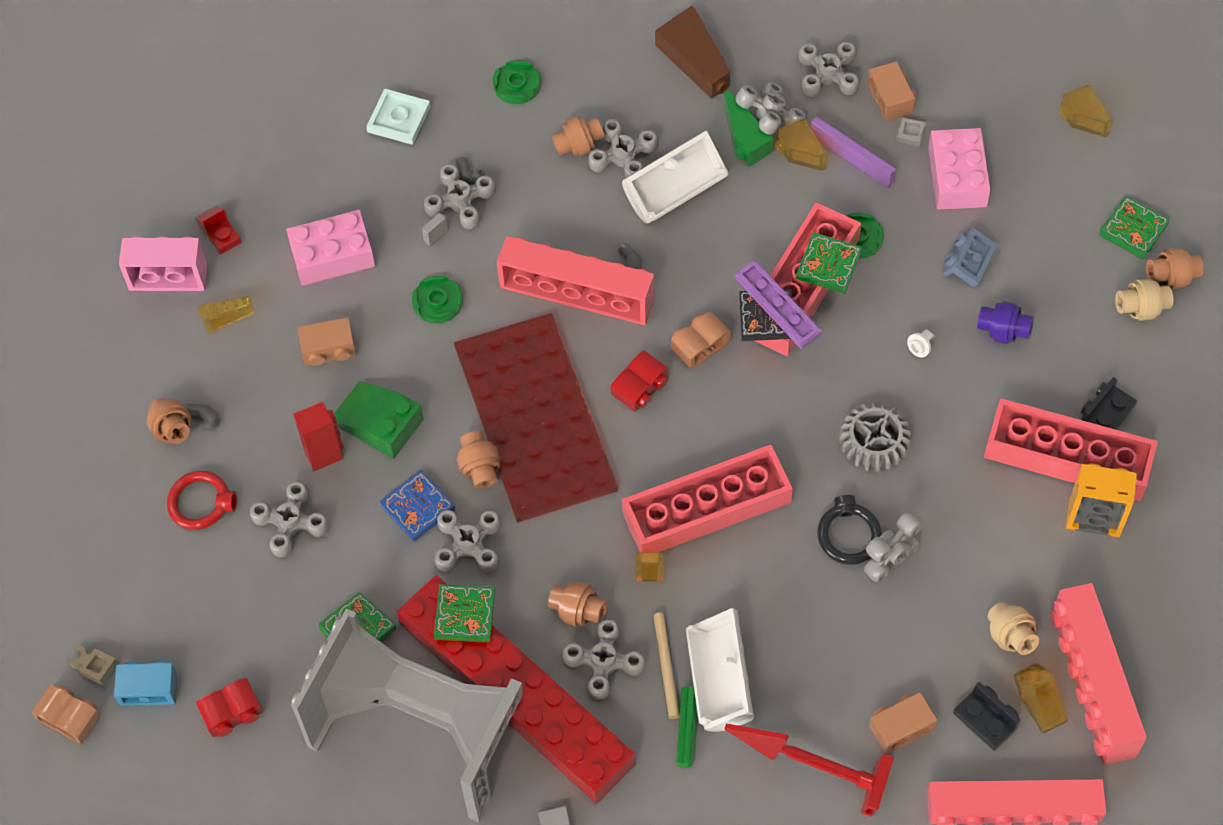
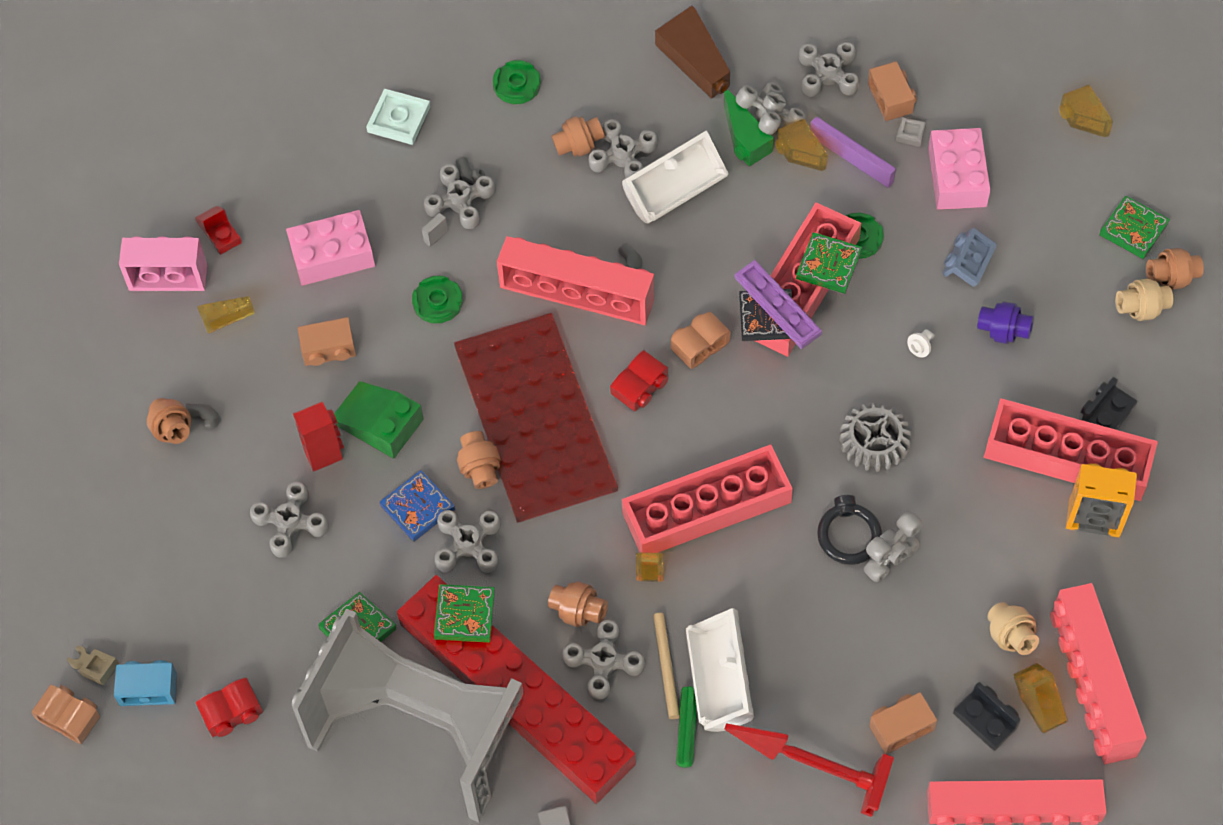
red piece [167,471,237,530] -> none

